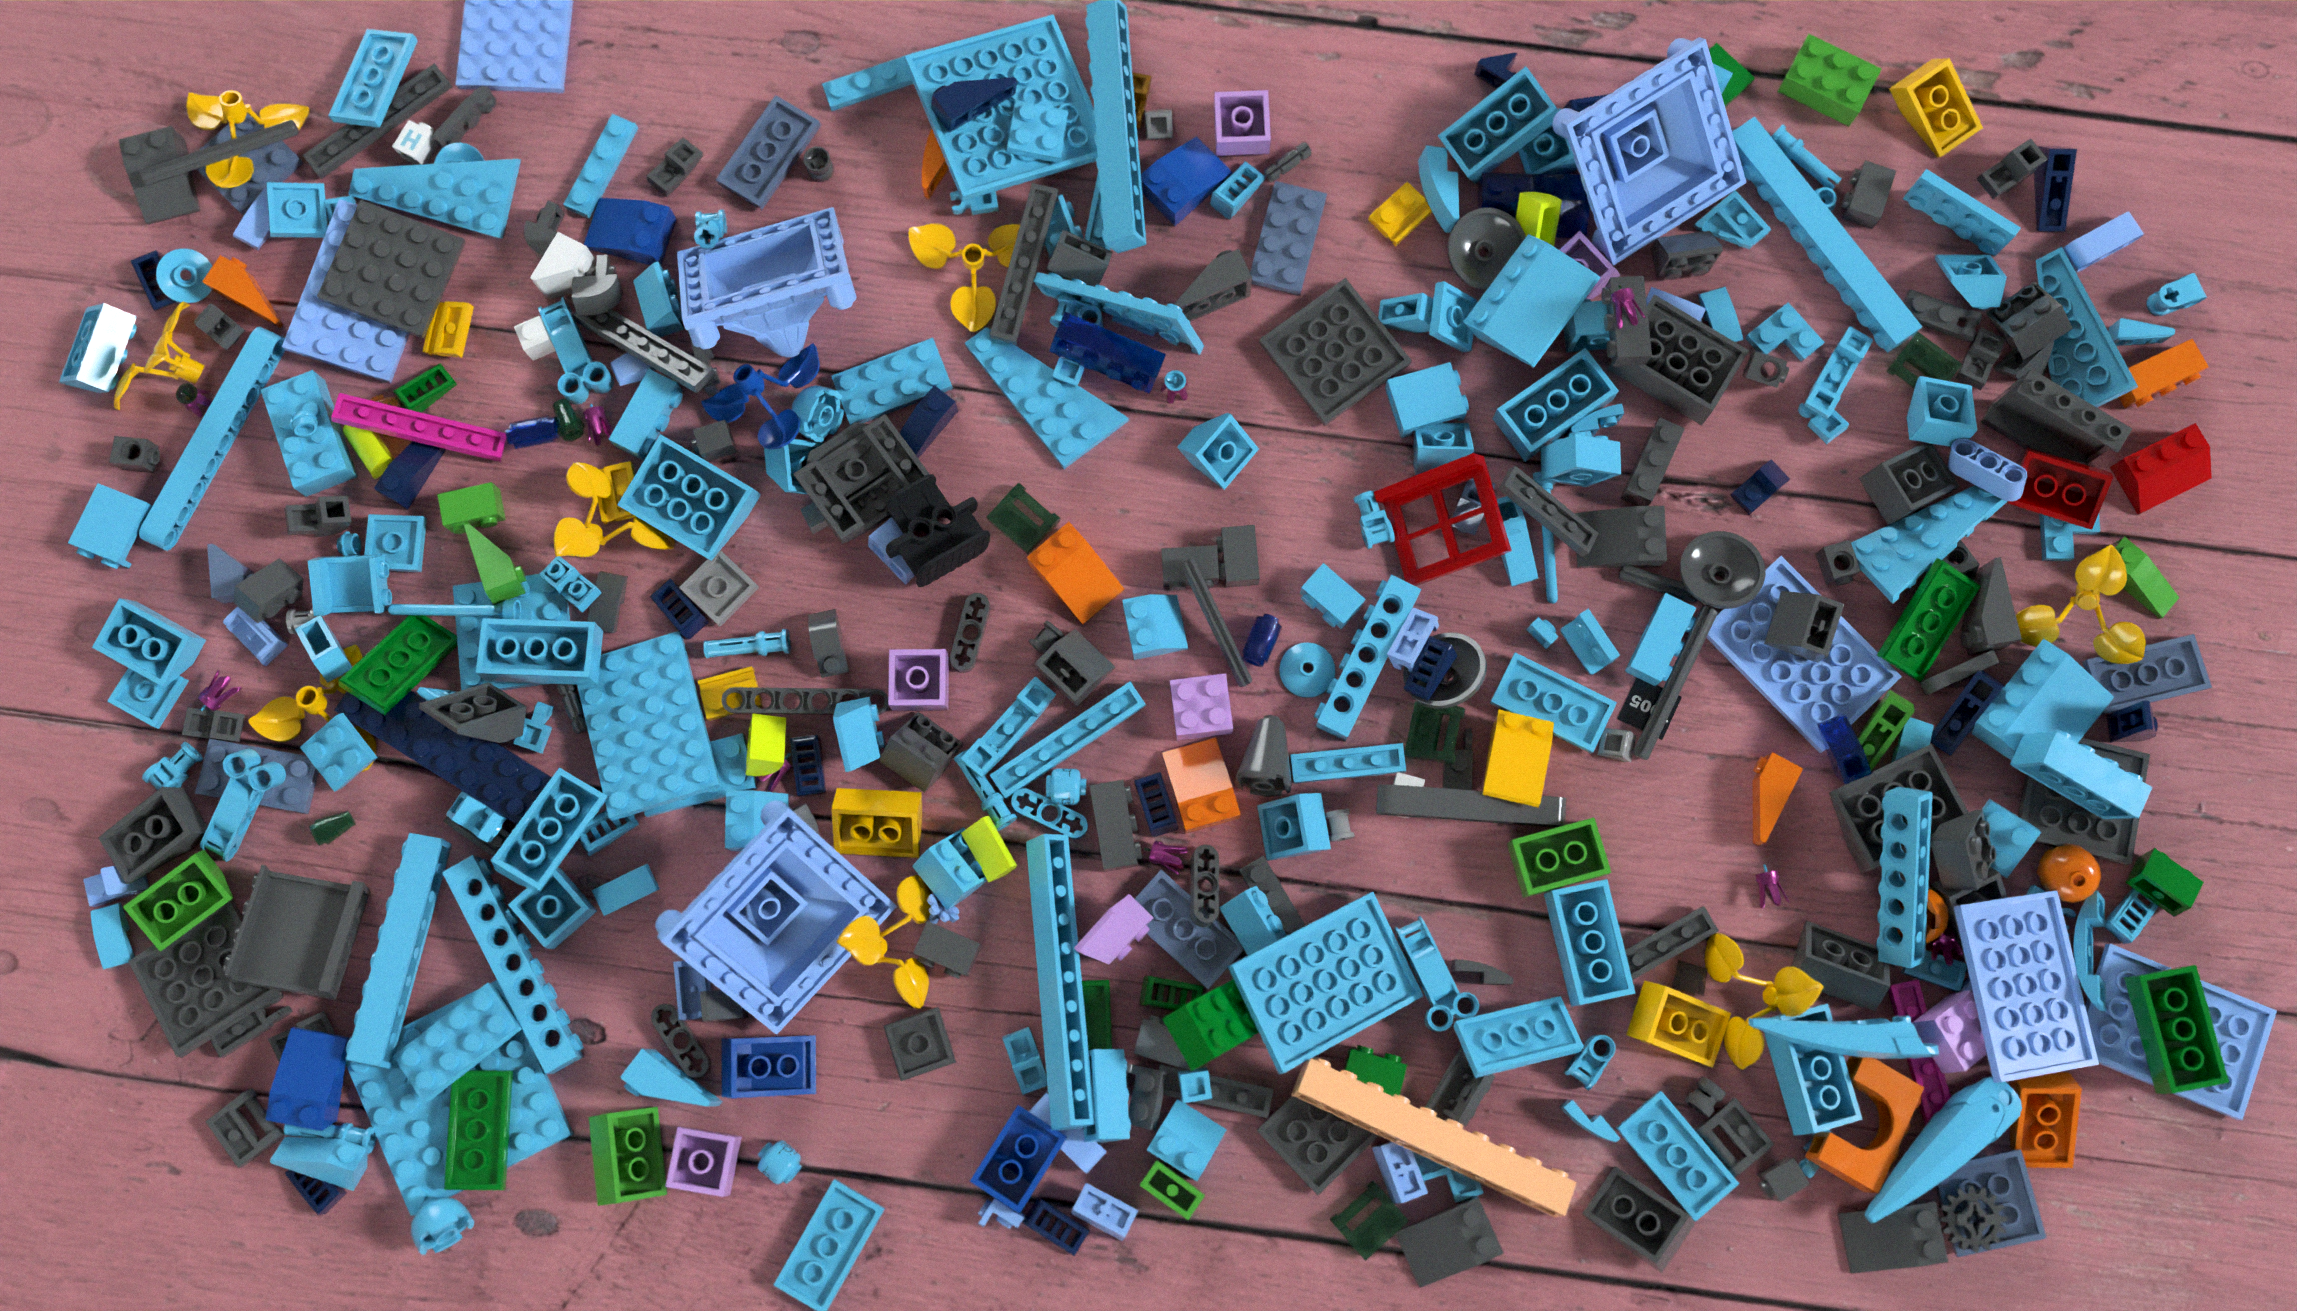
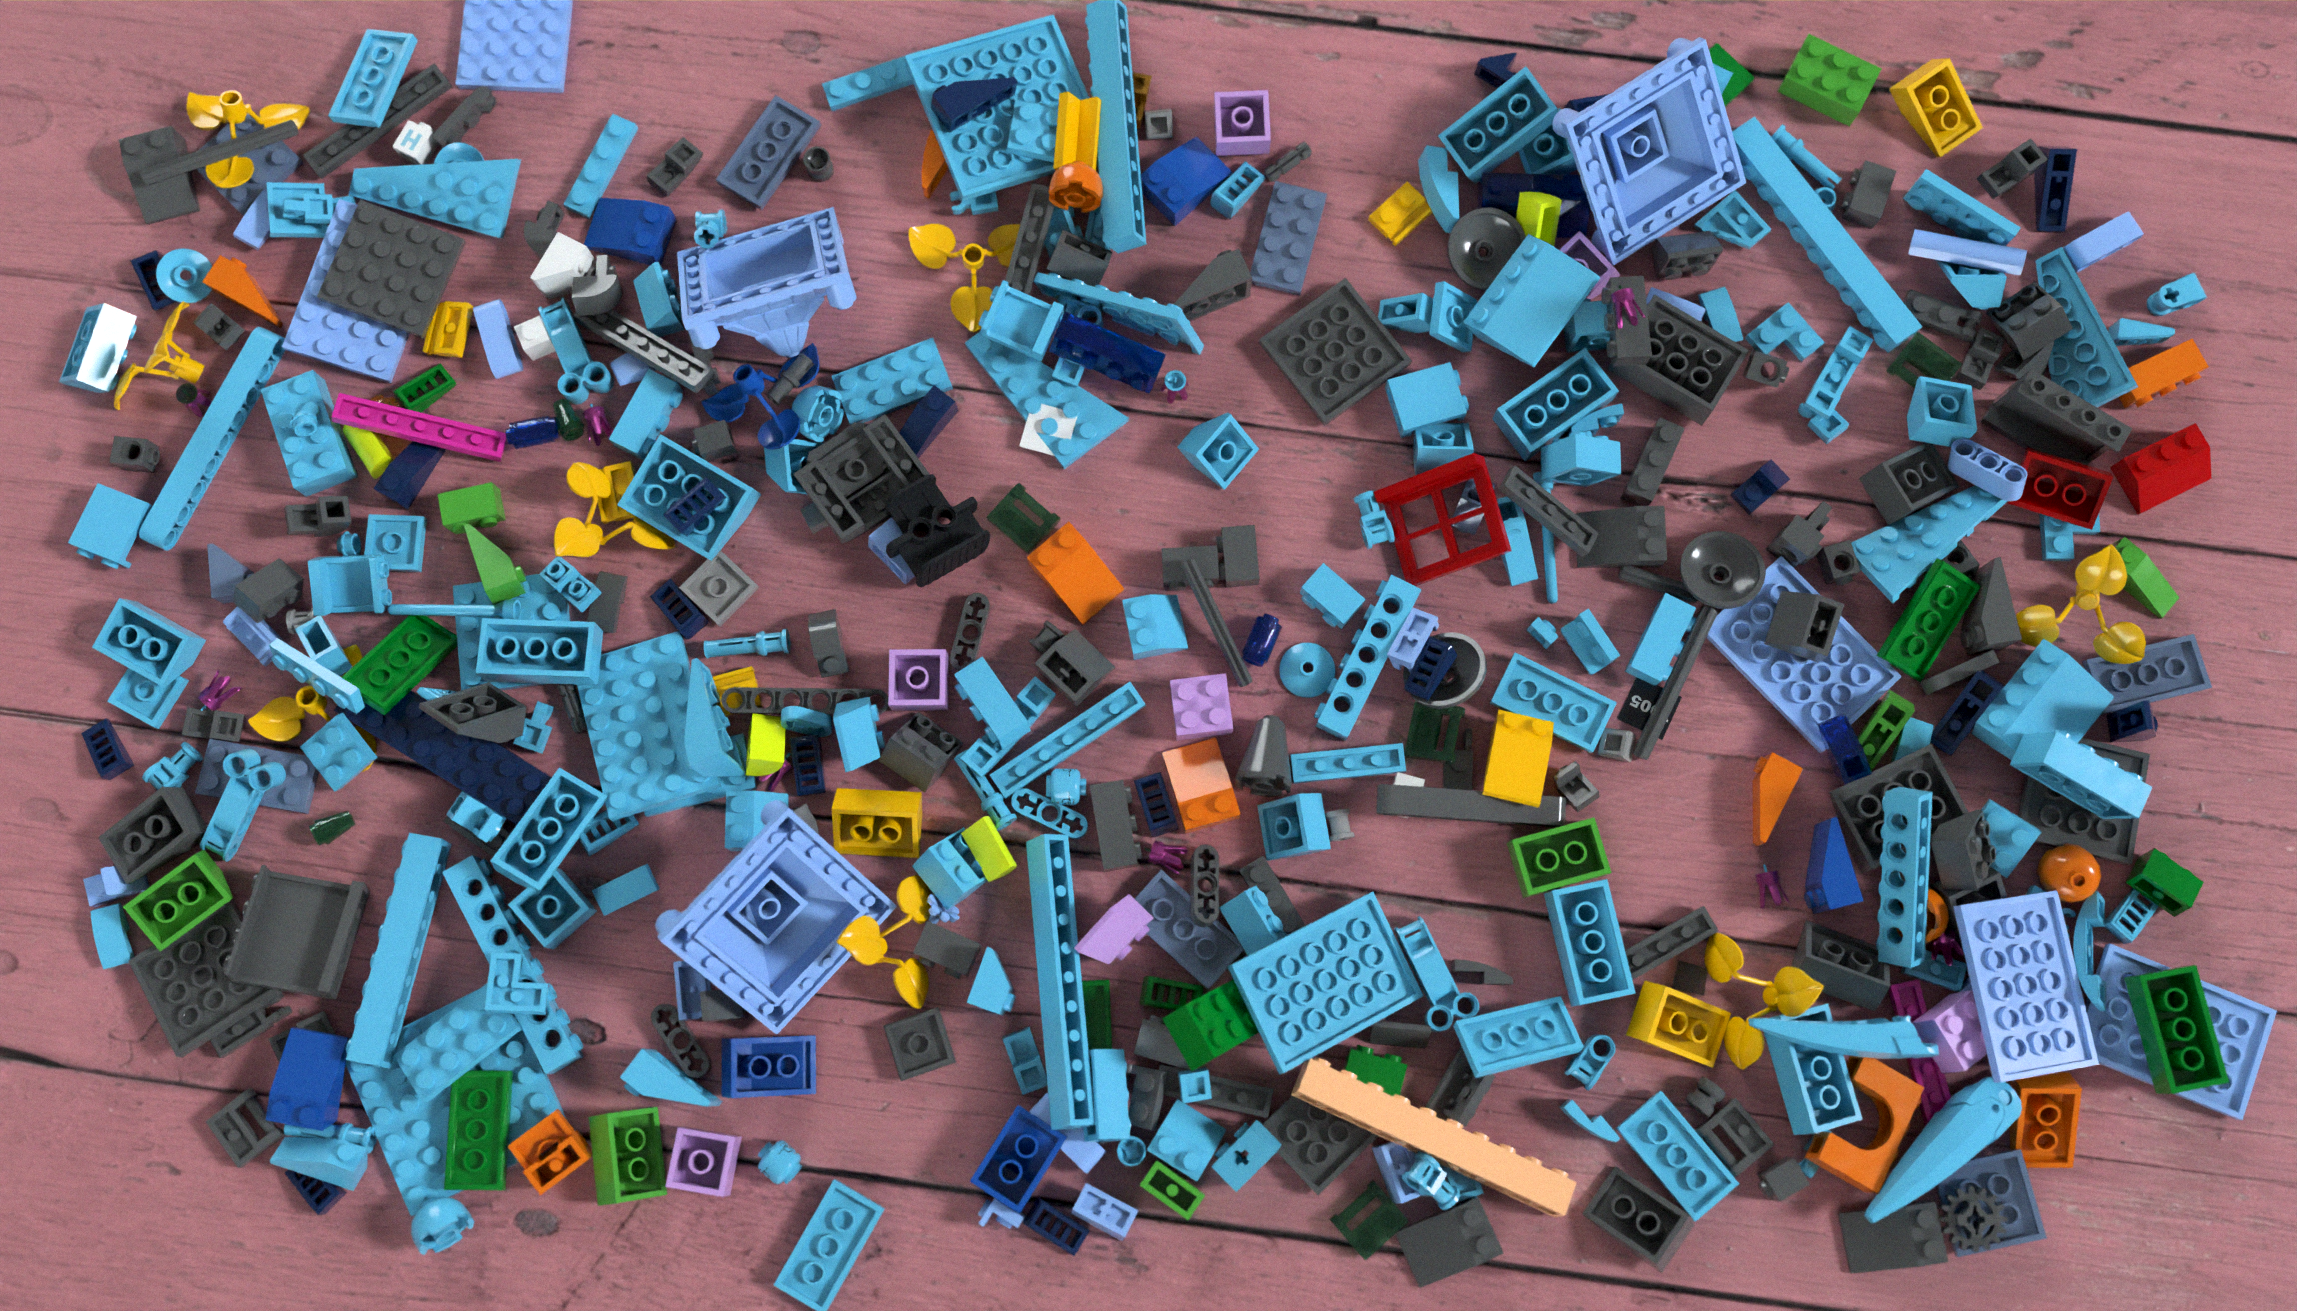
none -> dark blue slope [81,718,135,780]
none -> medium azure plate [269,638,365,714]
none -> medium azure plate [282,193,333,224]
none -> light blue beam [473,299,523,379]
none -> medium azure plate [484,952,549,1015]
none -> orange brick [507,1108,592,1196]
none -> dark blue slope [663,477,726,536]
none -> medium azure wedge [684,658,745,777]
none -> dark grey pin [765,353,814,406]
none -> medium azure beam [781,706,832,737]
none -> medium azure brick [954,656,1031,749]
none -> medium azure slope [967,947,1016,1016]
none -> medium azure panel [978,280,1064,362]
none -> white sticker [1019,404,1077,456]
none -> orange cylinder [1048,161,1103,212]
none -> yellow panel [1053,91,1101,171]
none -> medium azure wheel [1117,1136,1146,1166]
none -> medium azure brick [1211,1120,1282,1192]
none -> dark grey slope [1369,1021,1431,1049]
none -> medium azure connector [1402,1151,1460,1210]
none -> dark grey bracket [1553,761,1600,813]
none -> dark grey brick [1766,501,1832,568]
none -> blue slope [1804,817,1864,914]
none -> light blue brick [1908,229,2027,276]

